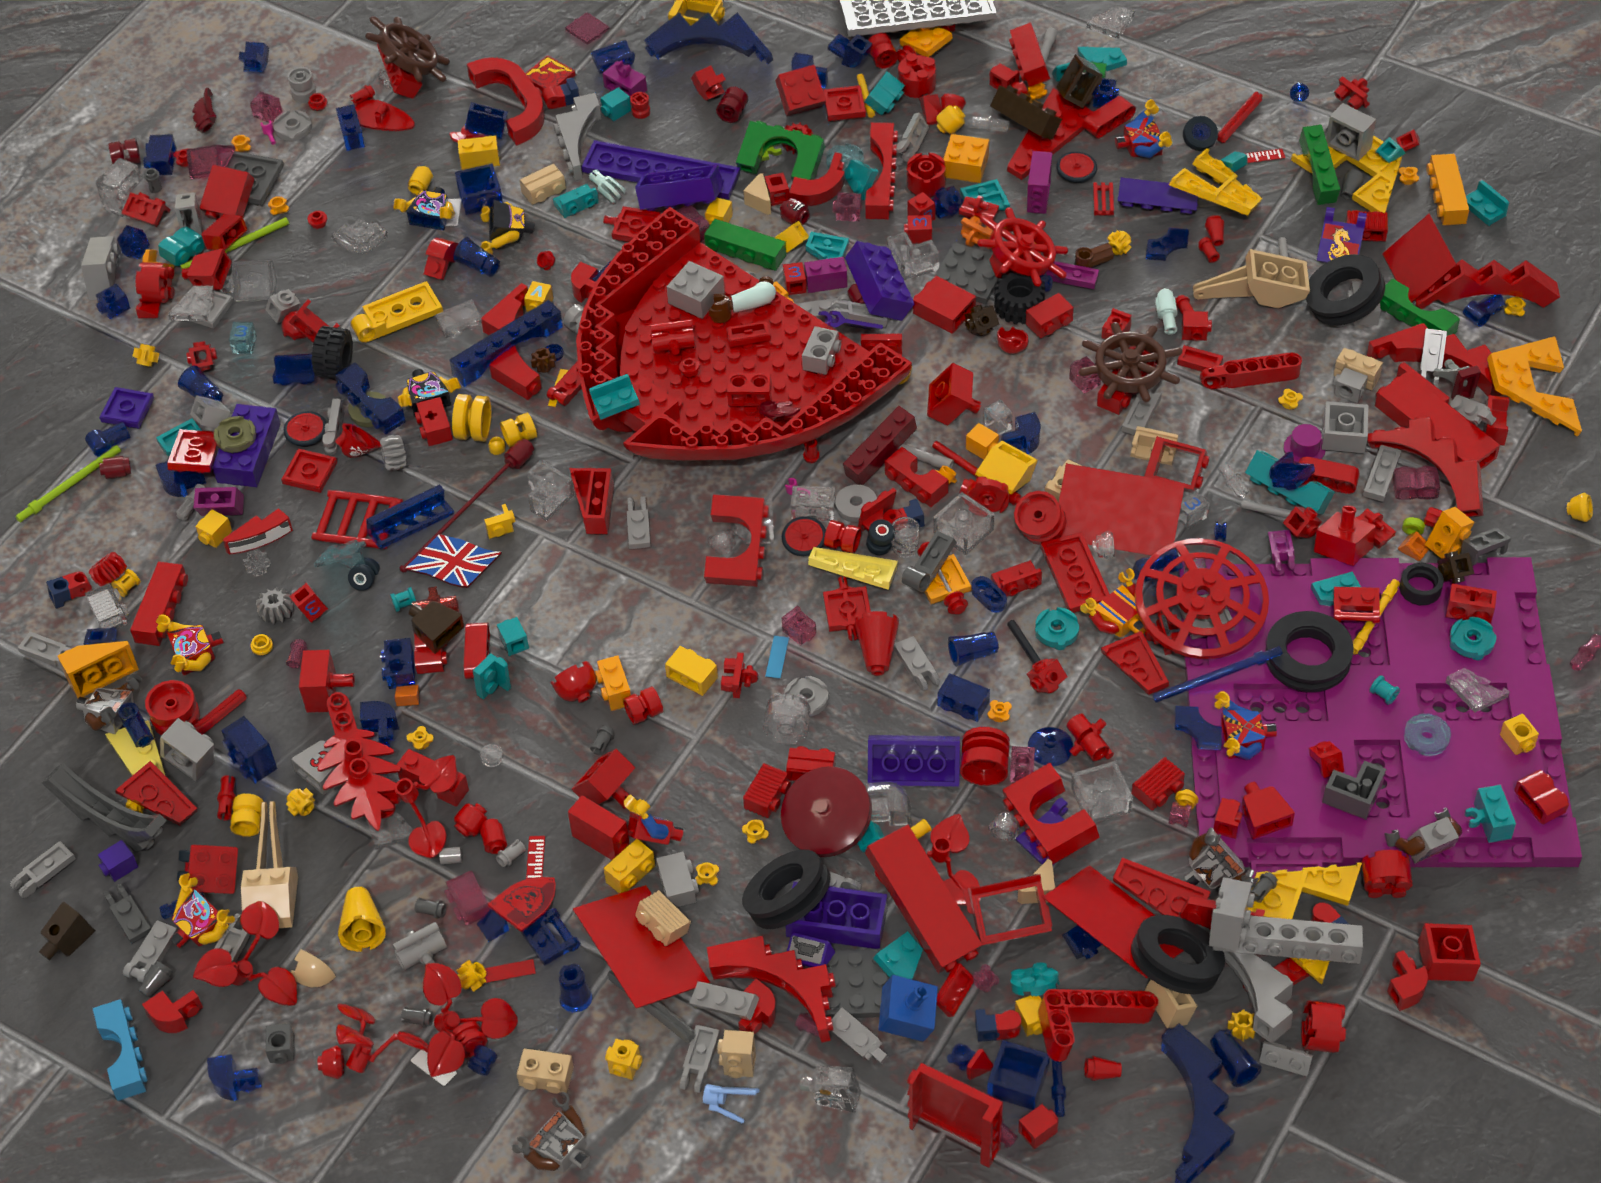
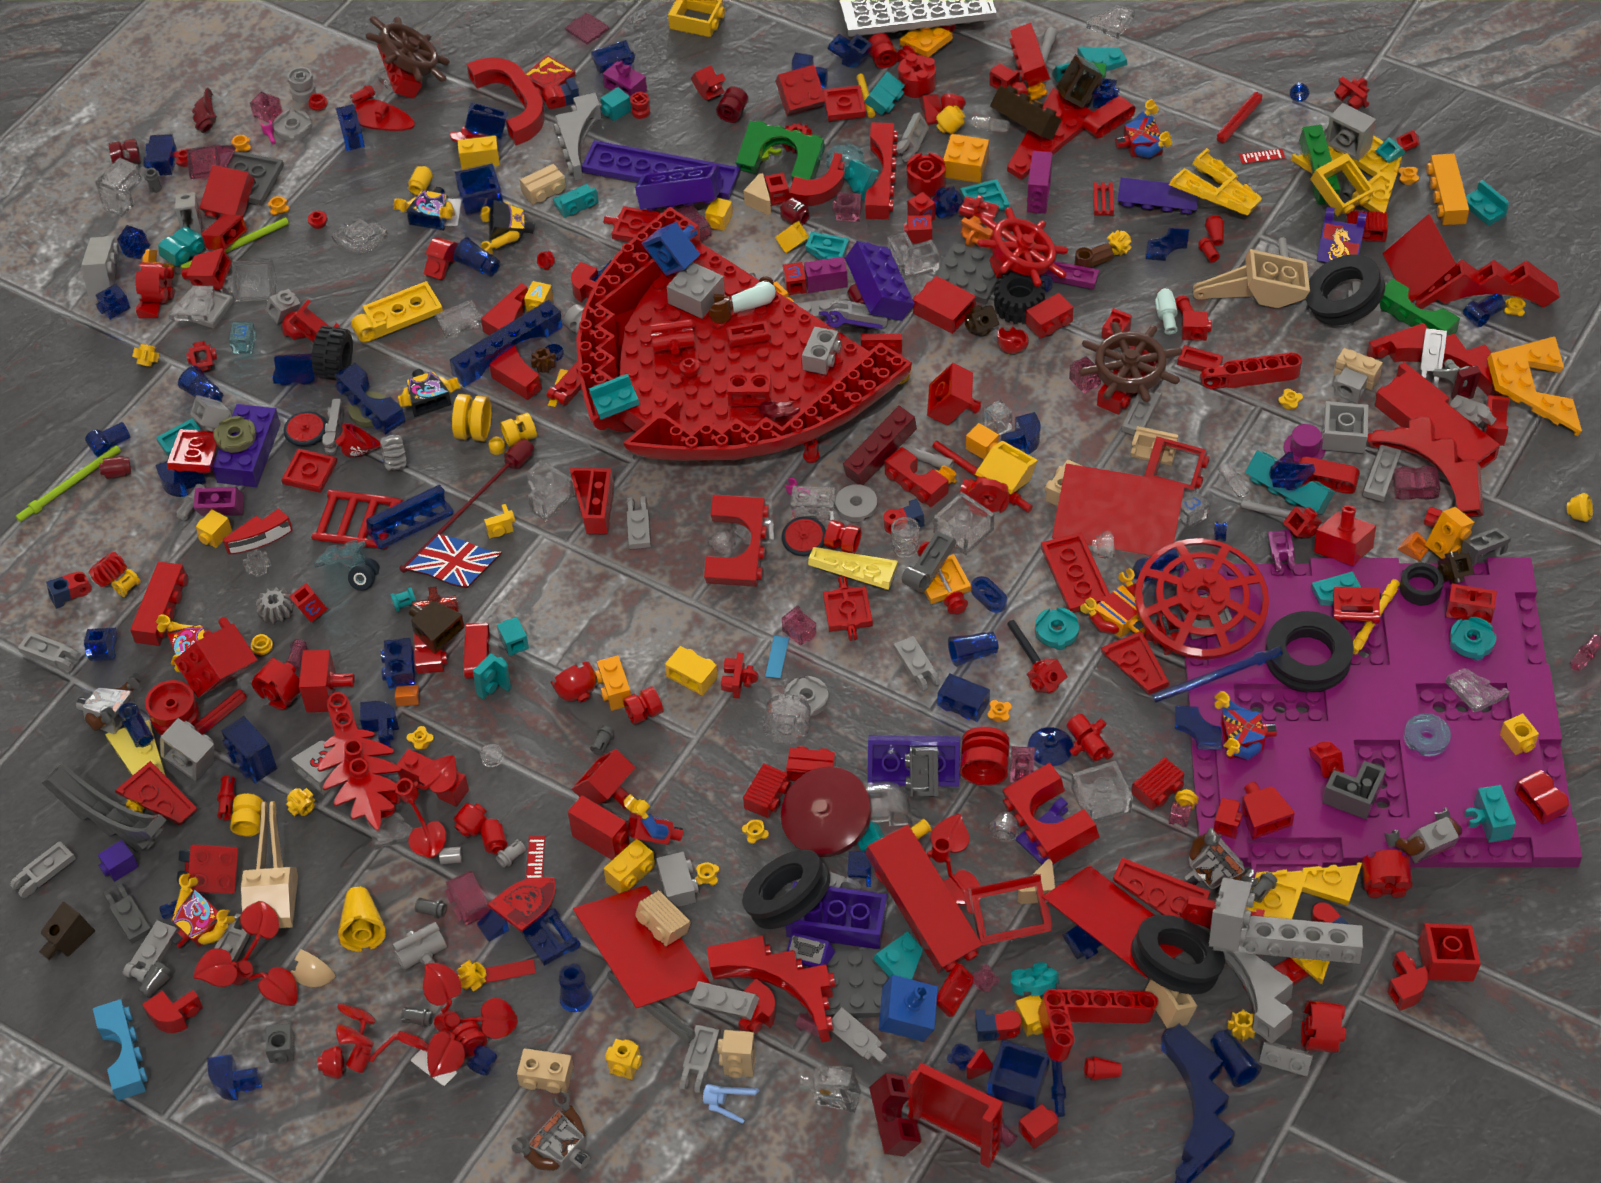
light orange slope [57,641,139,698] -> none
clear brick [85,583,129,634] -> none
dark purple plate [99,387,154,429] -> none
red bracket [122,192,171,227] -> none
clear blue brick [239,42,269,73] -> none
red brick [414,397,453,446] -> none
light aqua arm [589,170,626,204] -> none
clear blue arch [644,13,773,65] -> none
green brick [704,219,786,271] -> none
red cone [855,611,899,676] -> none
plate [858,488,897,555] -> none
red bracket [991,560,1042,598] -> none
red wheel [1014,491,1067,545] -> none
red wheel [1056,151,1097,182] -> none
black wheel [1183,116,1218,151] -> none
teal slope [1221,151,1247,172] -> none
red hips [1355,508,1396,549] -> none
teal bush [1369,675,1401,705] -> none
lime tile [1402,517,1425,535] -> none
none -> red container [174,617,257,698]
none -> red brick [251,658,300,710]
none -> blue brick [642,222,701,276]
none -> clear blue panel [847,851,872,887]
none -> dark red arch [869,1073,921,1157]
none -> dark grey hinge [905,747,939,797]
none -> yellow window [1310,153,1375,216]

